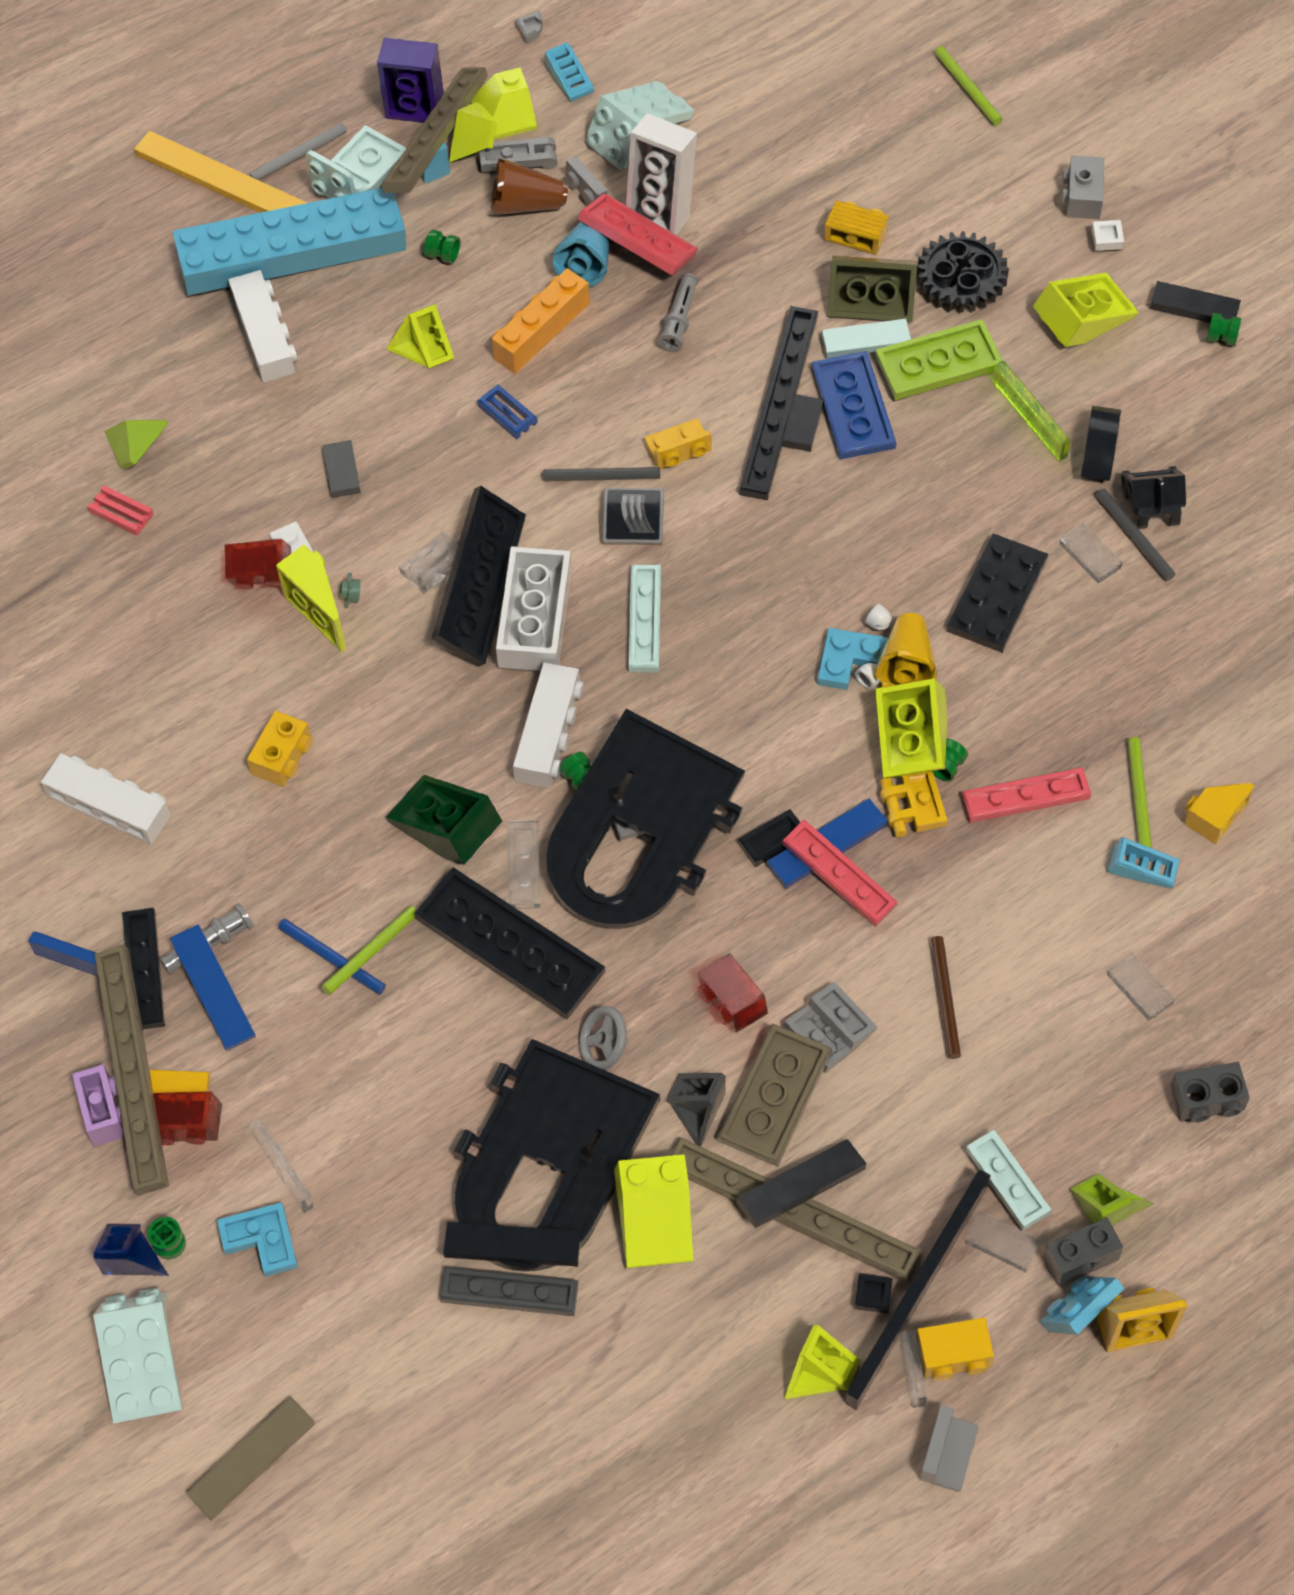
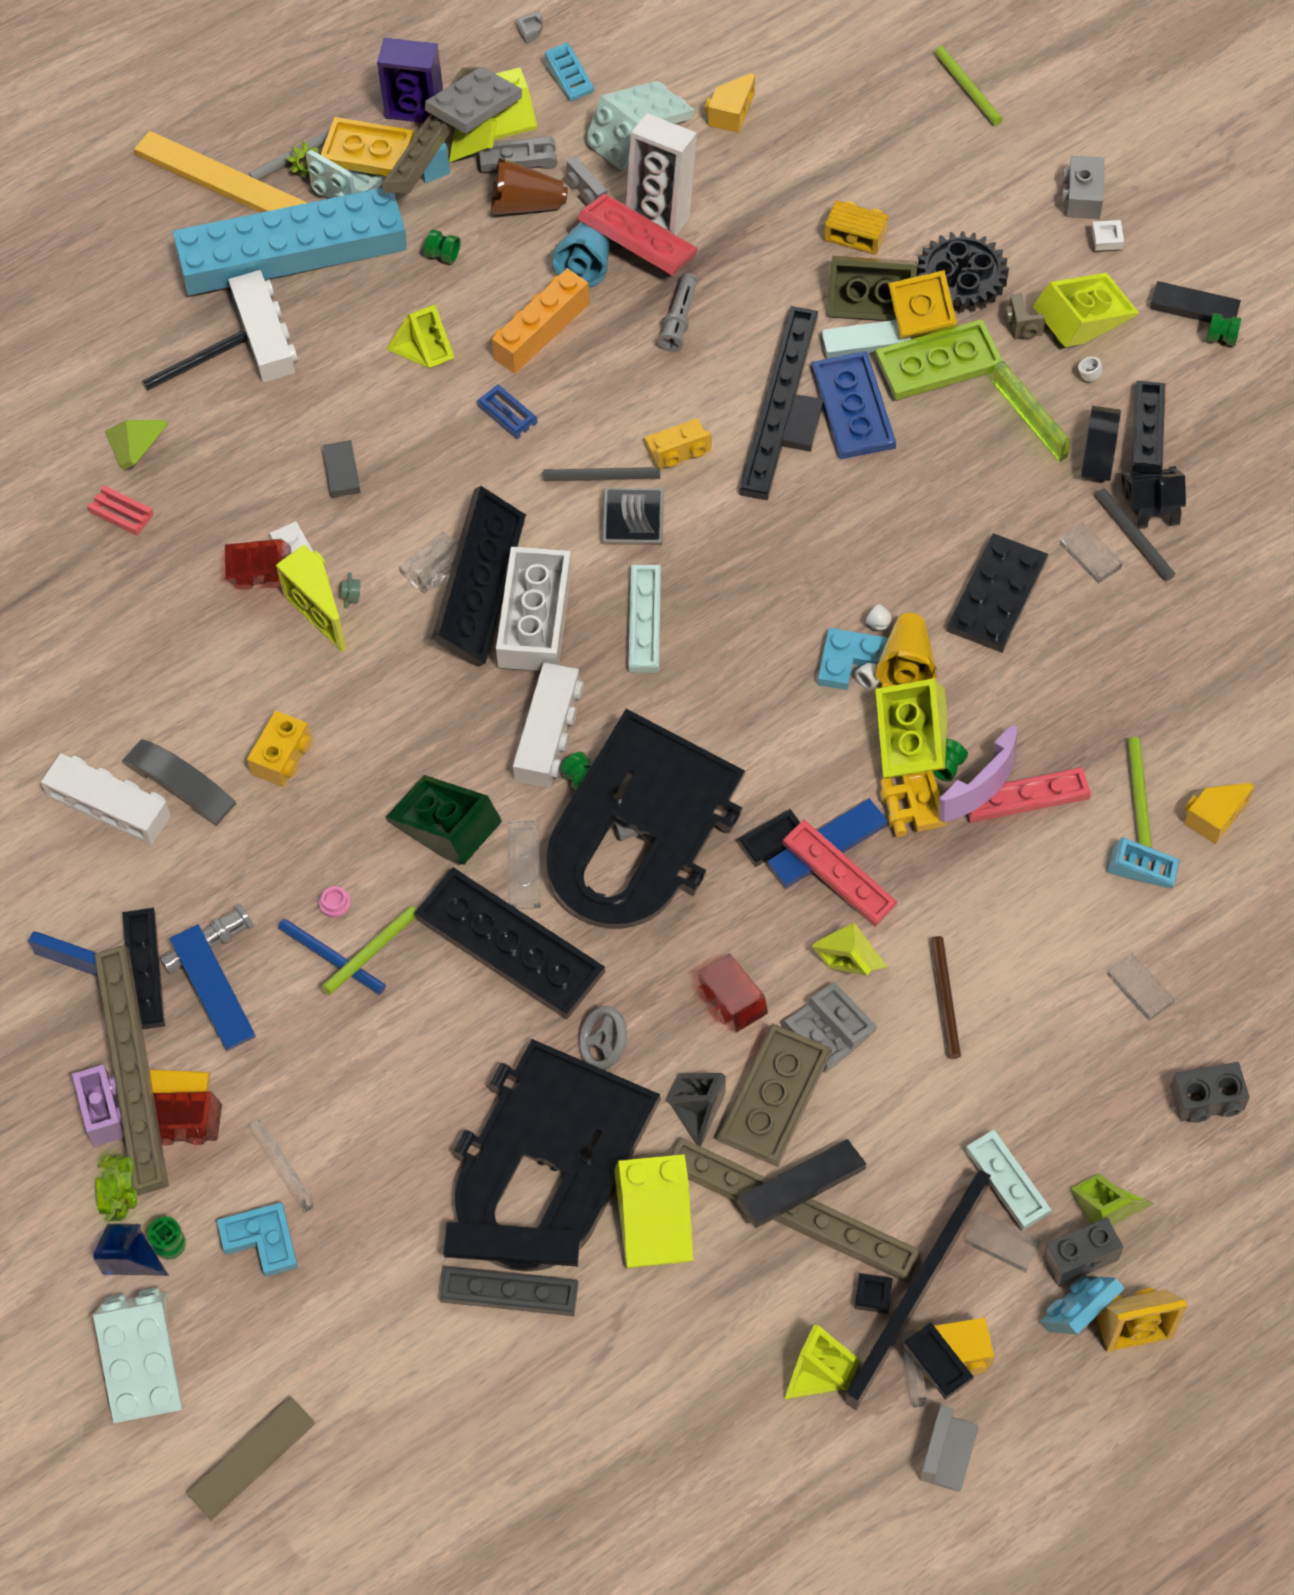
none -> clear neon green plate [95,1154,137,1222]
none -> dark grey slope [122,739,236,826]
none -> black bar [142,330,248,391]
none -> lime gear [286,141,318,178]
none -> bright pink plate [319,886,351,917]
none -> yellow plate [320,117,414,176]
none -> light grey plate [425,66,522,134]
none -> yellow slope [705,73,756,133]
none -> neon yellow slope [812,922,888,975]
none -> yellow plate [888,270,957,340]
none -> black tile [903,1322,974,1400]
none -> lavender slope [939,725,1017,822]
none -> dark tan bracket [1005,293,1045,339]
none -> white hinge [1078,357,1103,383]
none -> black tile [1131,380,1166,474]

